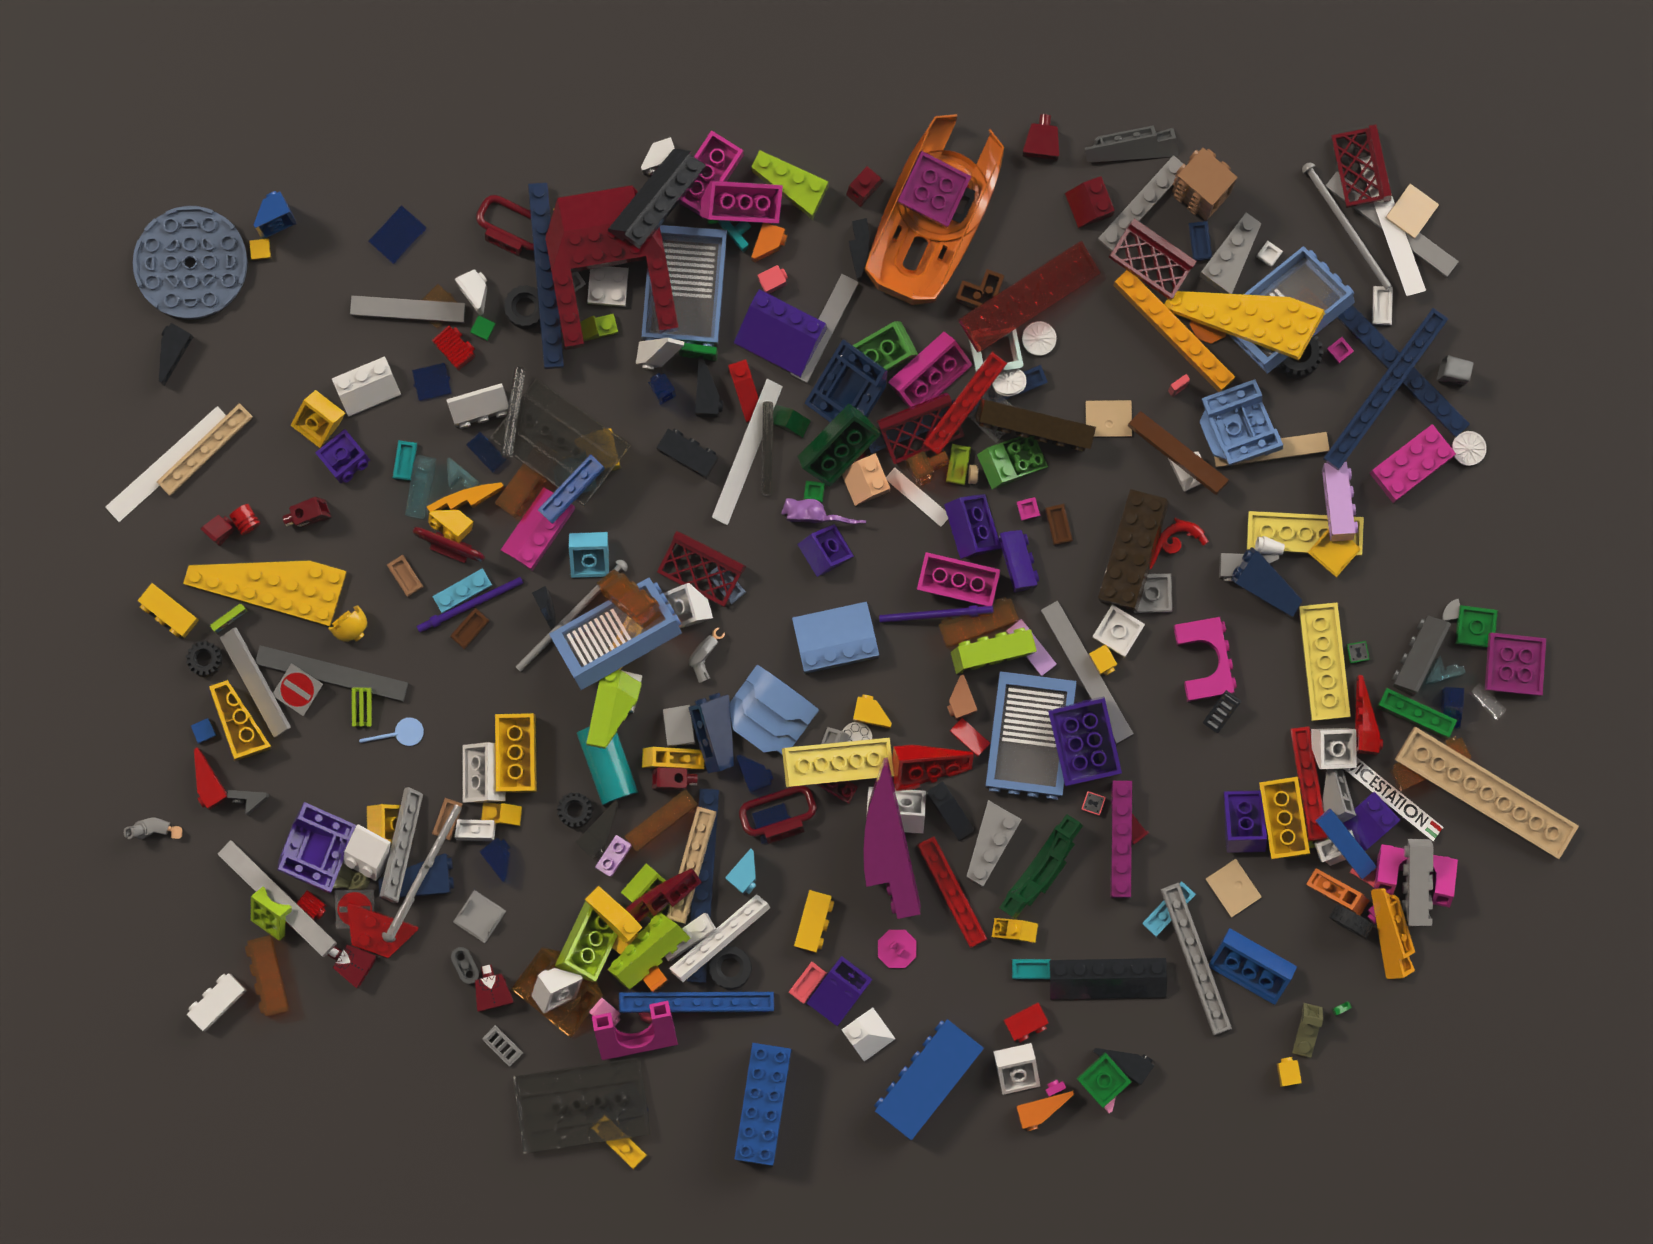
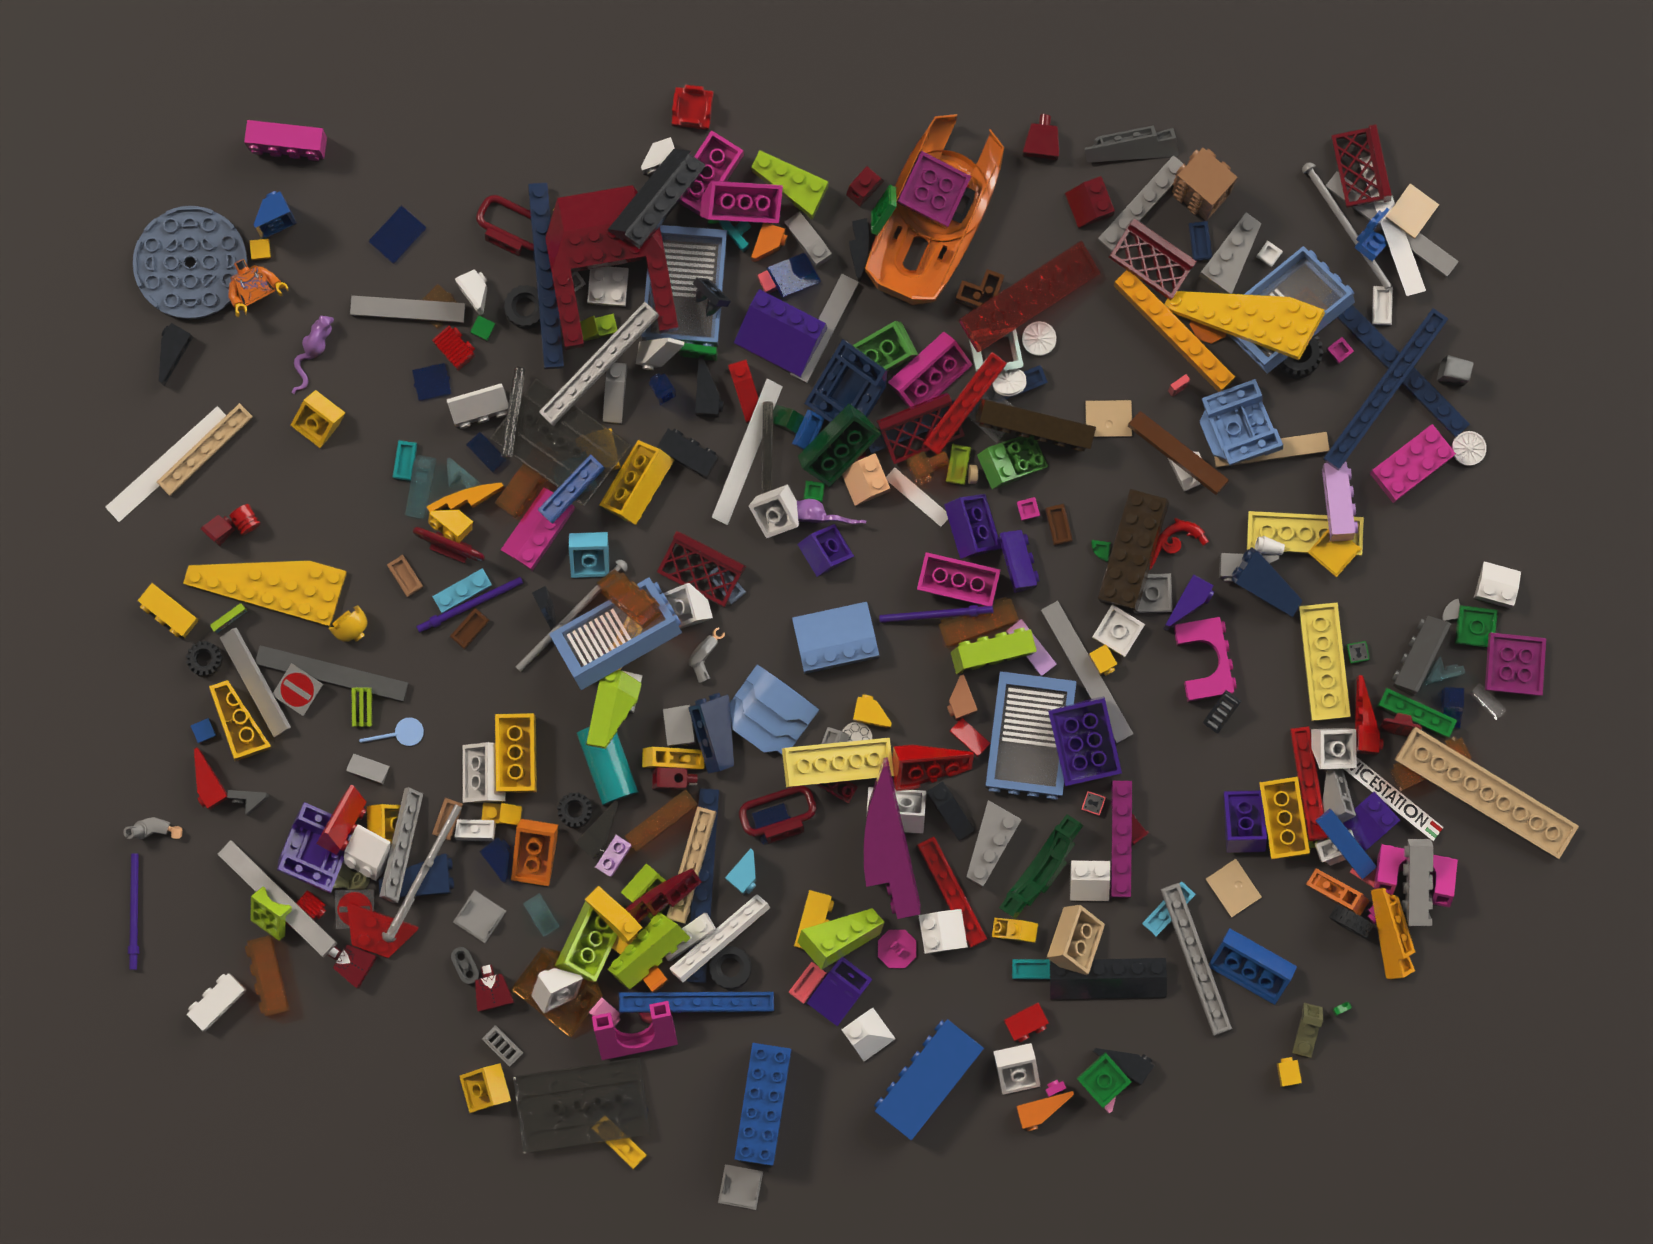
dark red torso [283,496,332,527] -> none
dark purple plate [315,429,370,484] -> none
white slope [332,356,401,417] -> none
clear blue slope [736,755,774,793] -> none
none -> dark purple bar [128,853,139,970]
none -> orange torso [228,259,289,317]
none -> dark pink brick [244,120,327,161]
none -> medium lavender animal [292,316,334,394]
none -> red slope [316,785,367,855]
none -> light grey slope [346,754,390,784]
none -> yellow slope [459,1063,511,1113]
none -> orange slope [511,819,559,886]
none -> clear light blue slope [523,893,560,937]
none -> light grey tile [539,302,660,426]
none -> yellow slope [599,440,674,525]
none -> light grey slope [603,363,627,424]
none -> red panel [672,85,714,130]
none -> black tile [692,277,731,317]
none -> light grey piece [718,1164,763,1210]
none -> white slope [749,484,799,538]
none -> clear blue piece [767,253,821,298]
none -> light grey slope [784,211,832,269]
none -> blue tile [792,410,825,450]
none -> lime wedge [797,908,885,970]
none -> green tile [871,185,897,235]
none -> white slope [919,909,968,954]
none -> tan slope [1047,905,1105,975]
none -> white slope [1070,861,1110,901]
none -> green tile [1091,540,1111,562]
none -> dark purple slope [1163,574,1214,631]
none -> blue bracket [1354,208,1390,262]
none -> dark red piece [1379,713,1422,737]
none -> white slope [1474,561,1521,609]

